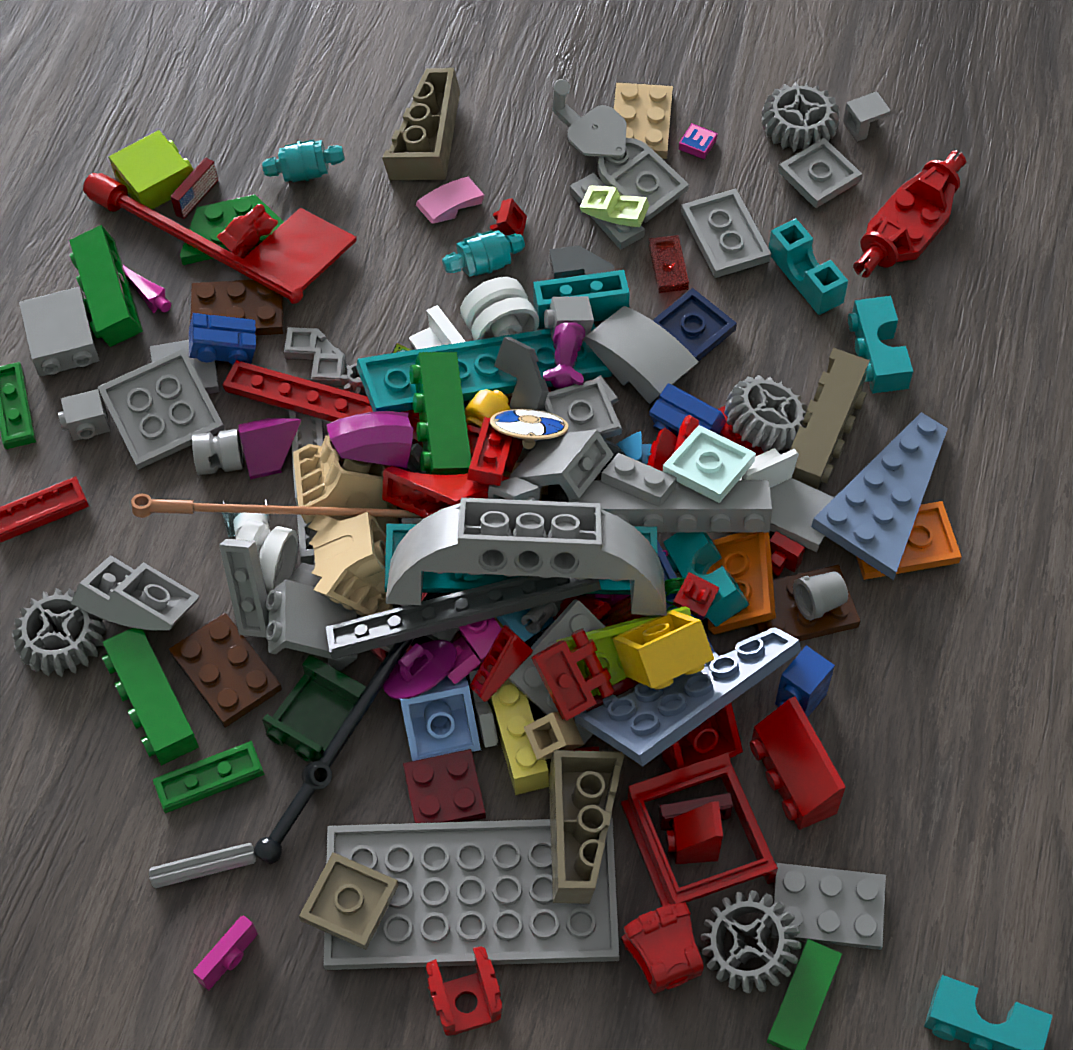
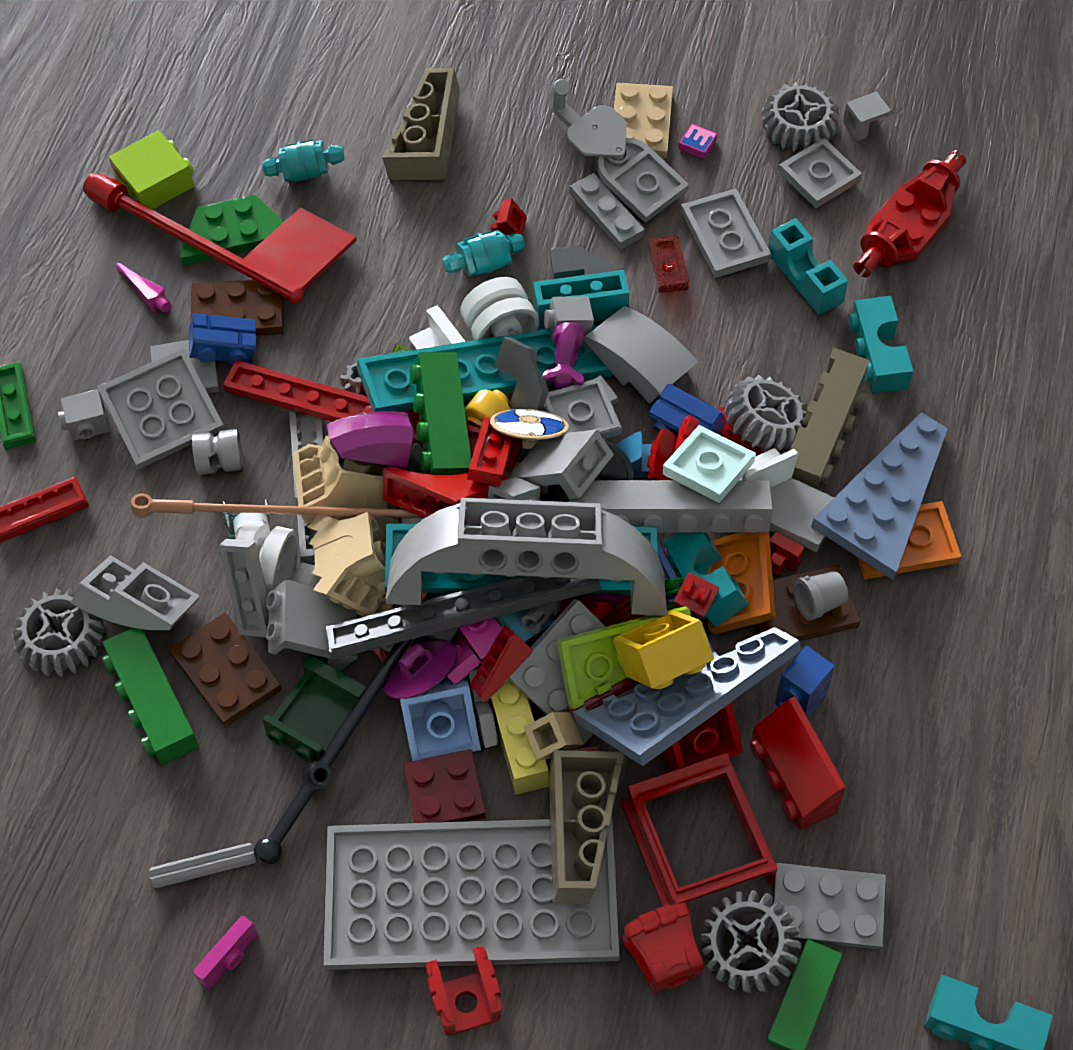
light grey panel [19,287,99,376] -> none
green brick [69,225,143,347] -> none
green tile [153,741,265,814] -> none
tile [170,157,218,219] -> none
red animal [216,204,278,259] -> none
magenta slope [238,418,302,480] -> none
light grey tile [284,327,346,387] -> none
dark tan plate [299,852,399,950] -> none
bright pink slope [416,177,484,224] -> none
red plate [531,628,615,721] -> none
yellowish green slope [580,185,650,227] -> none
light grey plate [601,453,677,507] -> none
dark blue plate [652,288,737,361] -> none
dark red tile [659,793,733,831] -> none
red slope [666,801,723,864] -> none

